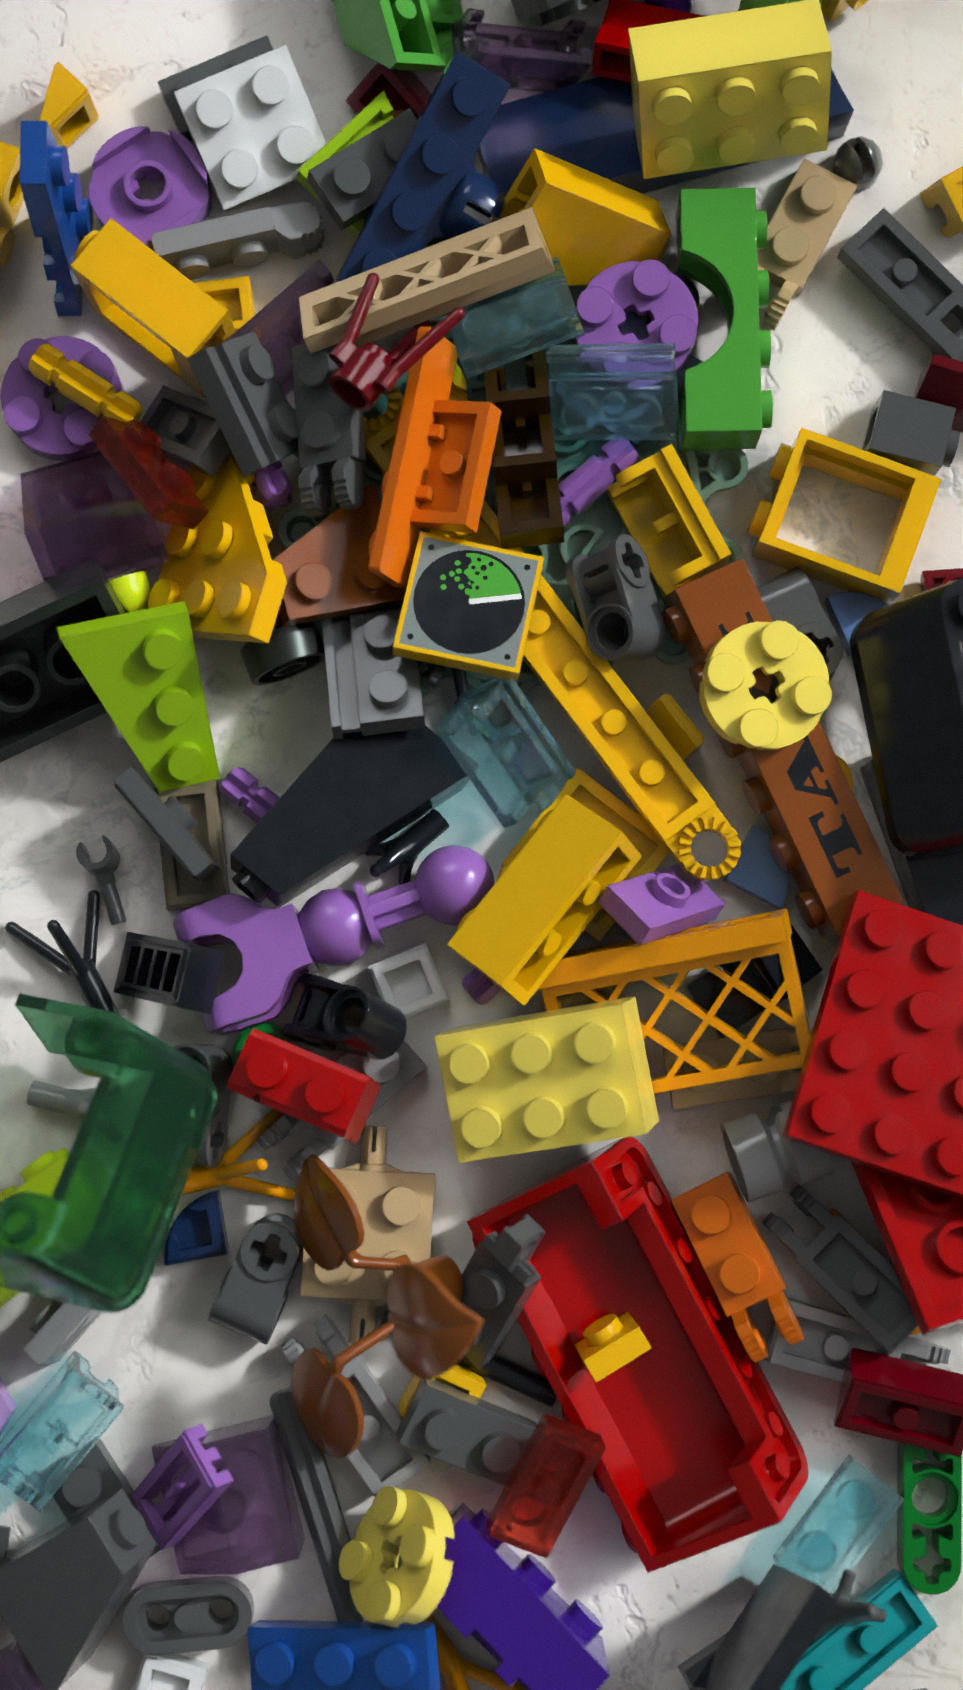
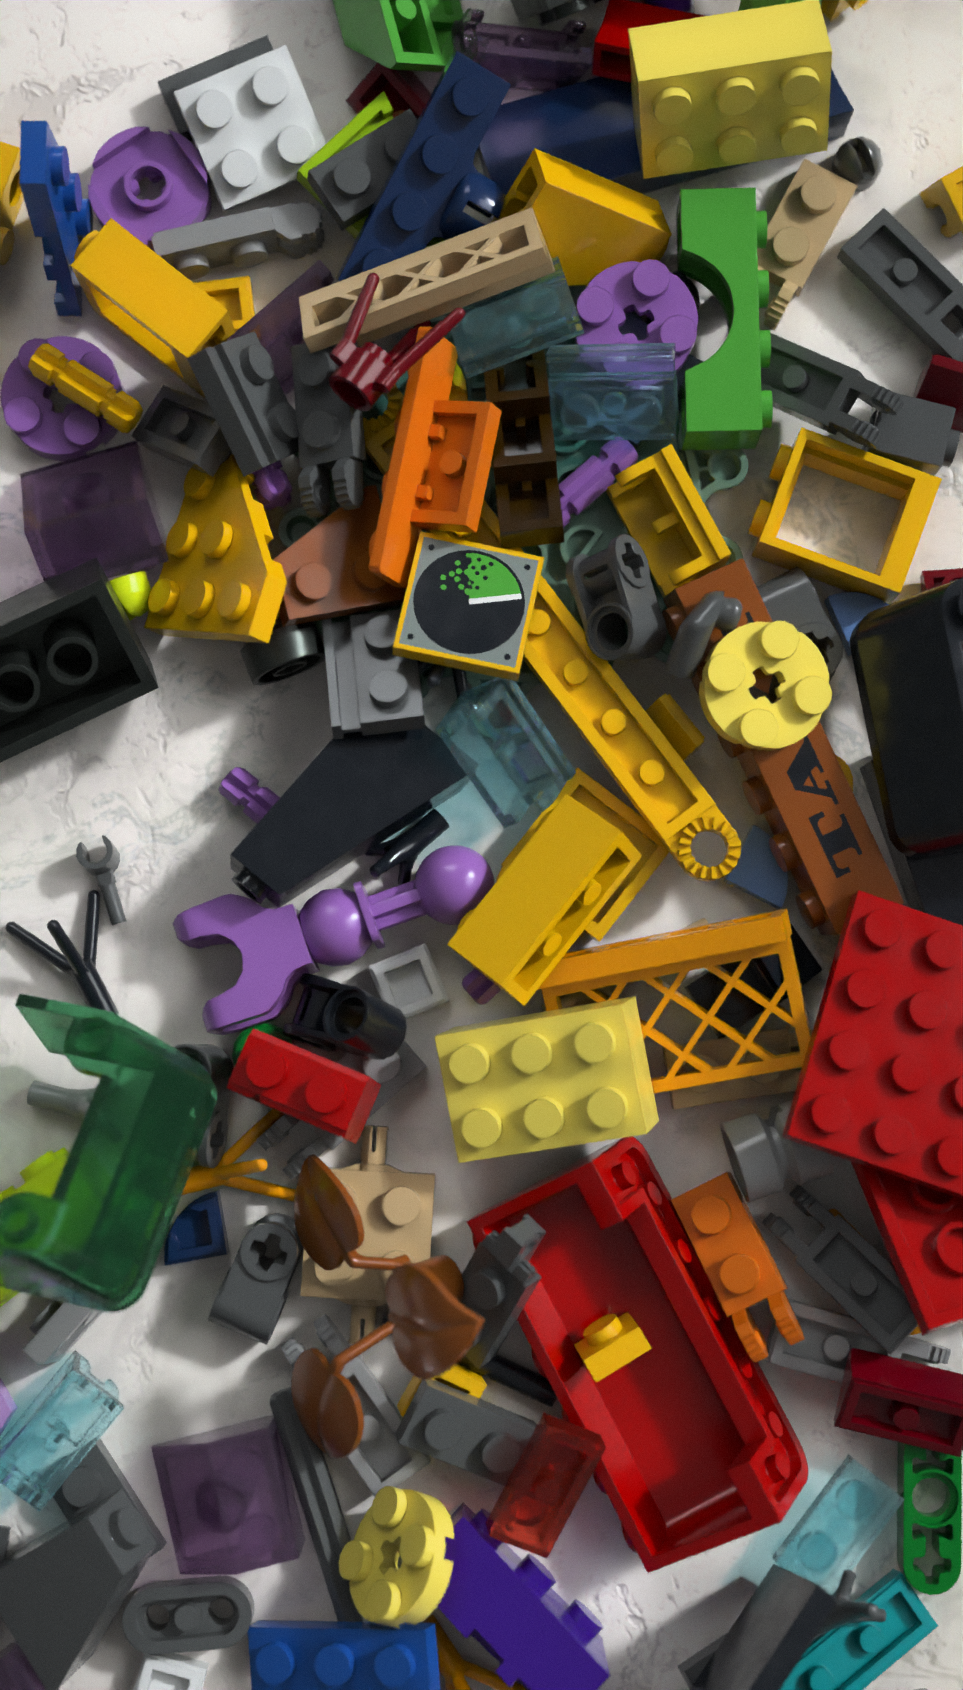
yellow slope [39,62,99,149] -> none
lime wing [57,601,220,792] -> none
clear red plate [88,416,209,530] -> none
dark grey plate [113,766,220,882] -> none
black slope [113,932,225,1014] -> none
medium lavender tile [131,1424,234,1550] -> none
dark tan tile [154,780,230,911] -> none
medium lavender plate [598,864,725,945] -> none
none -> dark grey arm [665,591,743,679]
none -> dark grey hinge [761,333,905,450]

